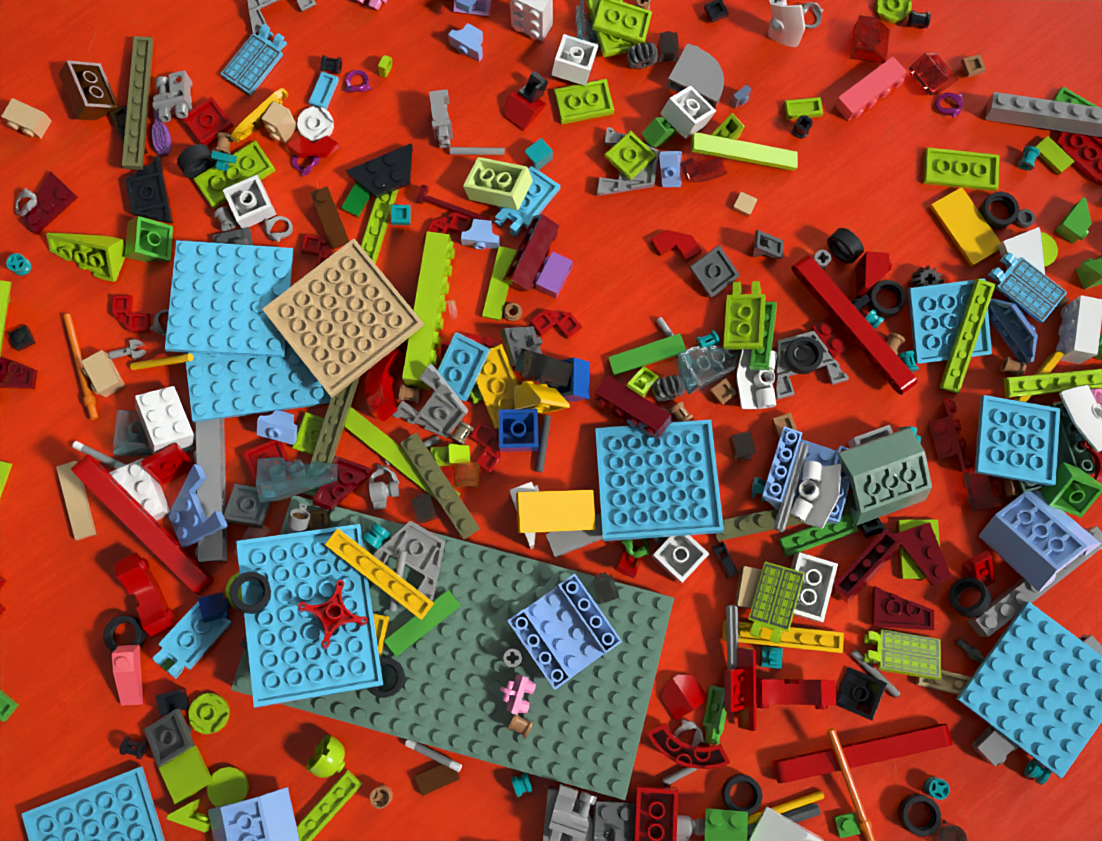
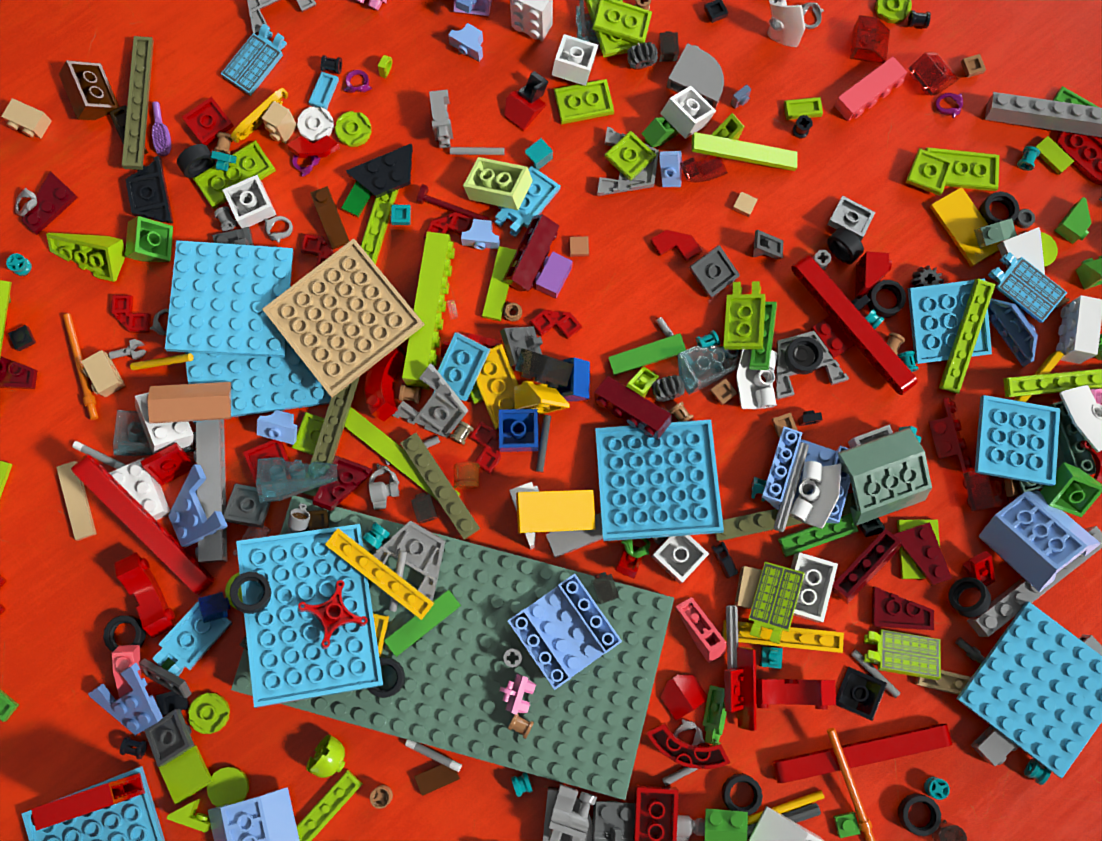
light grey hips [153,70,192,123] -> none
lime slope [431,444,470,467] -> none
clear smoke brick [729,431,756,462] -> none
medium nougat bush [1000,356,1027,377] -> none
none -> red brick [31,773,145,831]
none -> medium blue wing [88,663,163,735]
none -> dark grey tile [139,658,192,698]
none -> nougat slope [147,382,231,424]
none -> lime tile [335,111,372,147]
none -> nougat tile [570,236,589,257]
none -> coral slope [676,597,726,663]
none -> black plate [798,410,823,426]
none -> hinge [827,196,875,241]
none -> lime tile [906,148,954,196]
none -> sand green slope [974,218,1017,248]

